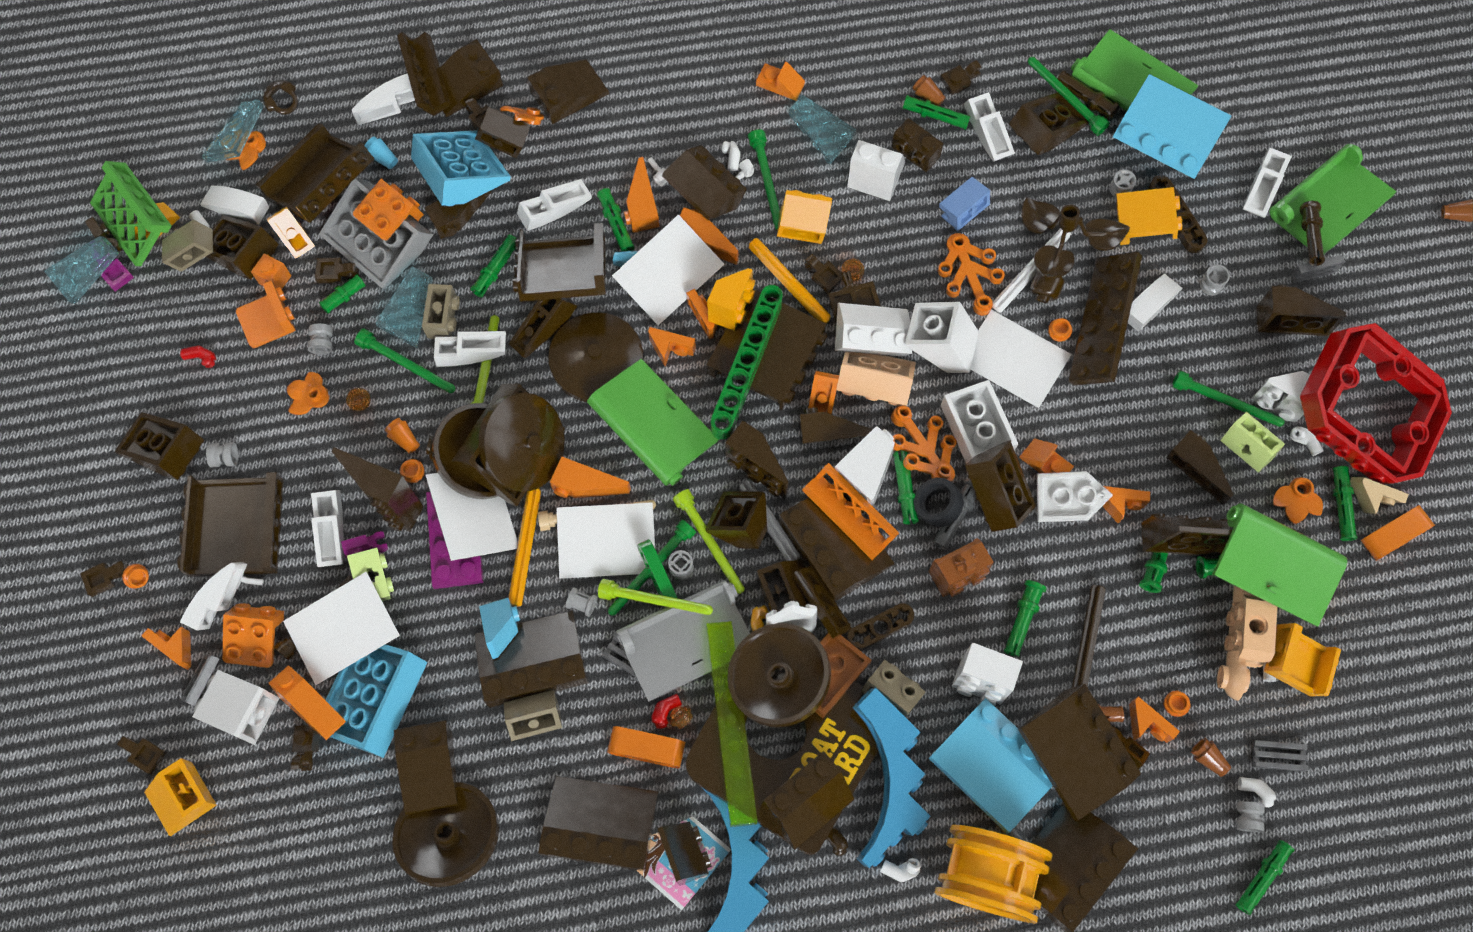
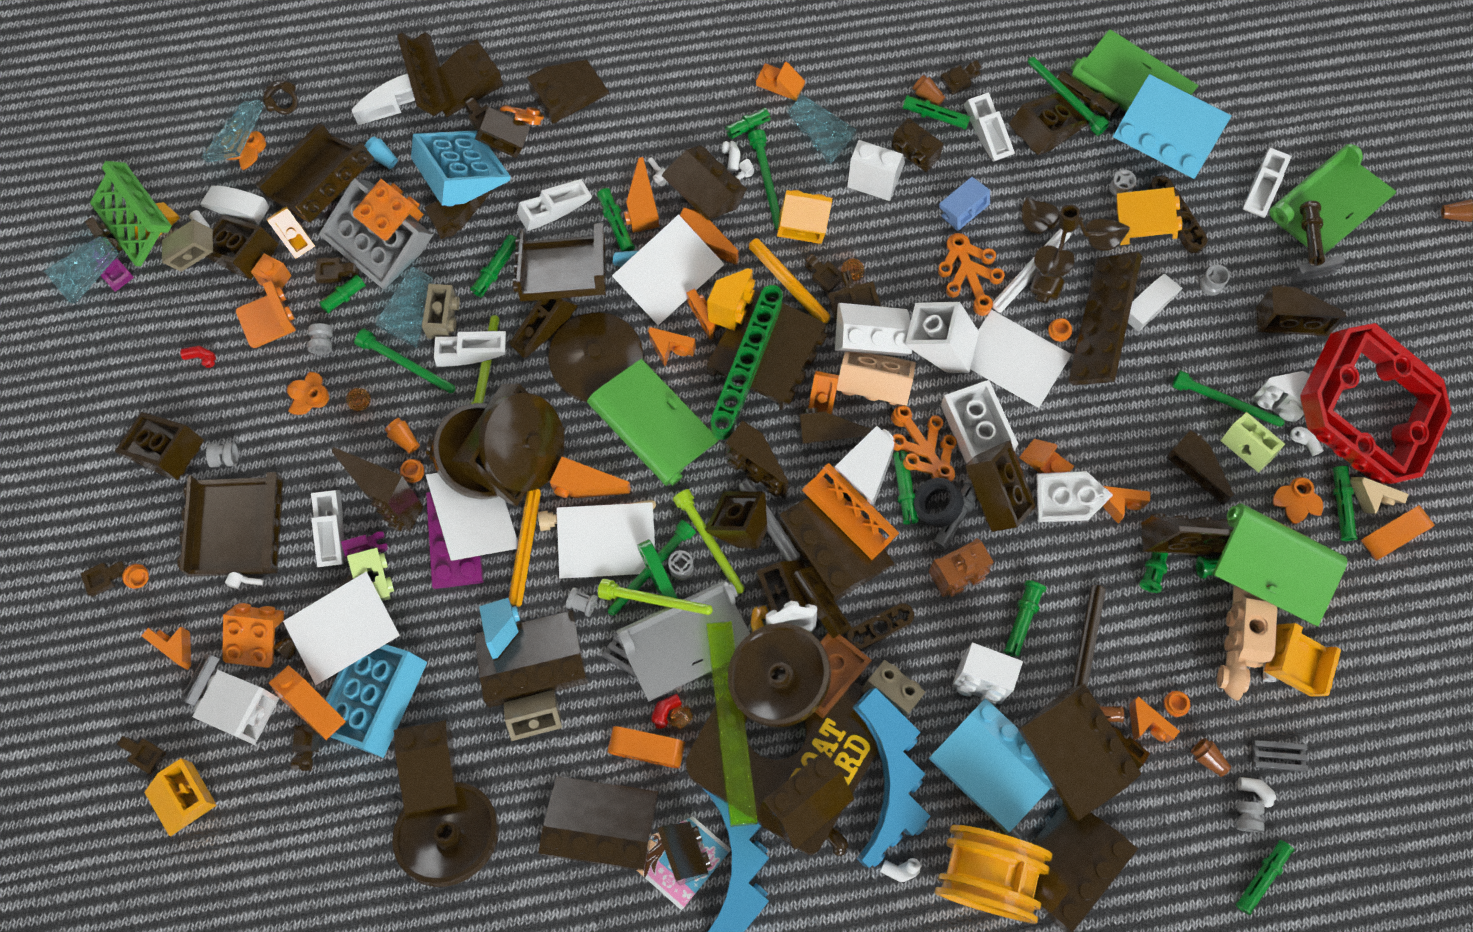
white slope [180,562,247,630] -> none
none -> green pin [725,108,771,140]

